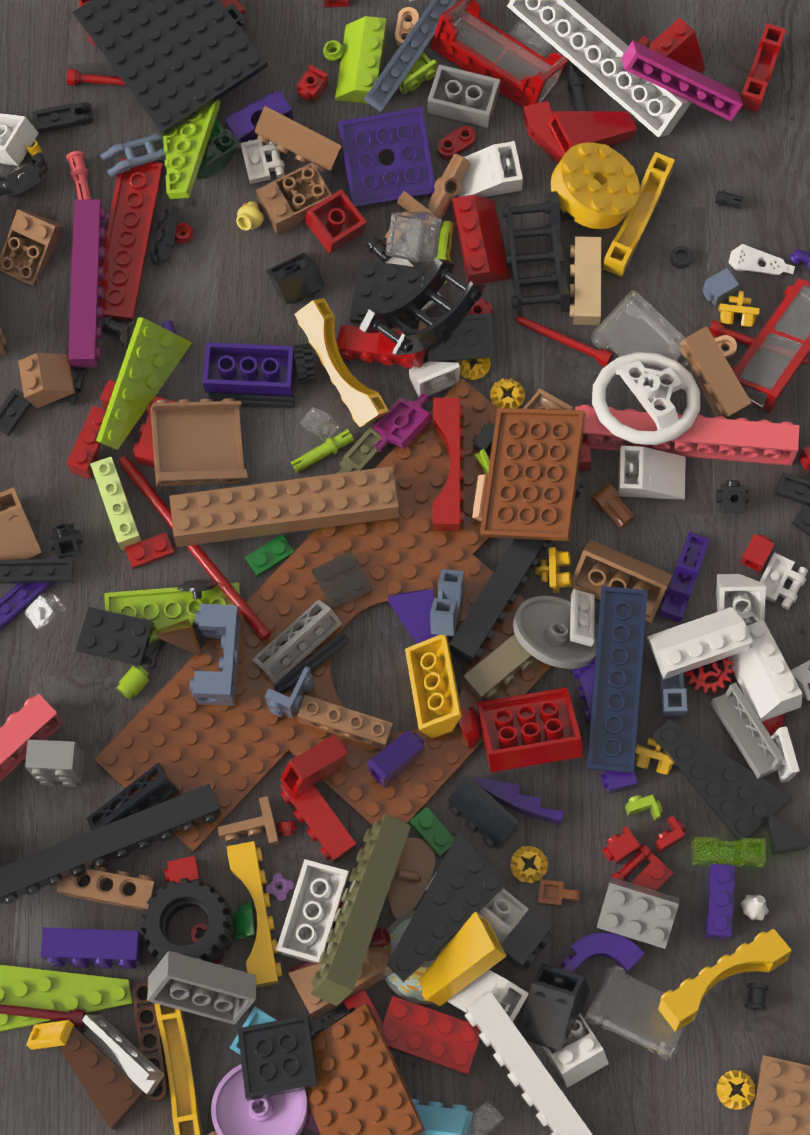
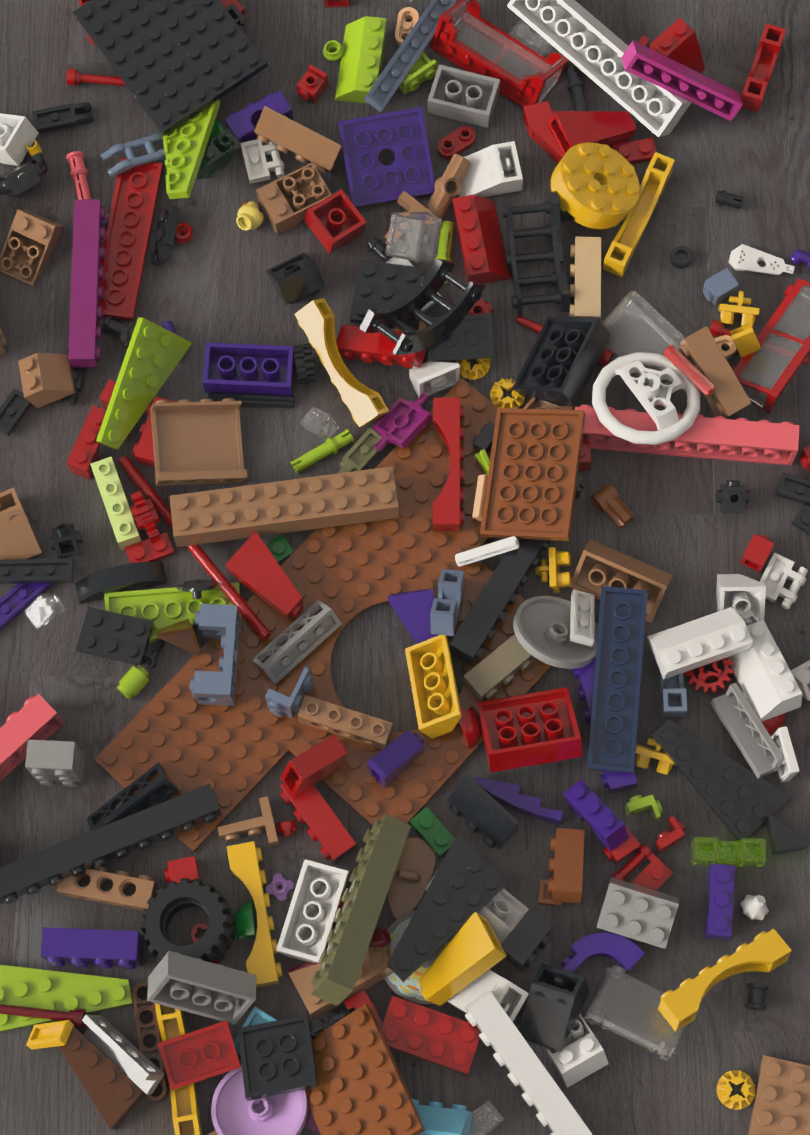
black axle [273,633,350,694] -> none
clear smoke plate [312,550,372,610] -> none
yellow gear [510,846,548,883] -> none
white slope [618,446,686,500] -> none
dark purple slope [659,532,710,622] -> none
none -> black slope [75,562,167,604]
none -> red gear [129,490,160,538]
none -> red plate [157,1020,241,1090]
none -> red slope [225,532,303,621]
none -> white axle [455,536,519,567]
none -> black slope [512,317,611,407]
none -> dark orange brick [548,828,585,904]
none -> dark purple arch [563,780,629,852]
none -> red plate [611,137,657,165]
none -> axle [663,345,716,396]
none -> yellow slope [730,323,761,357]

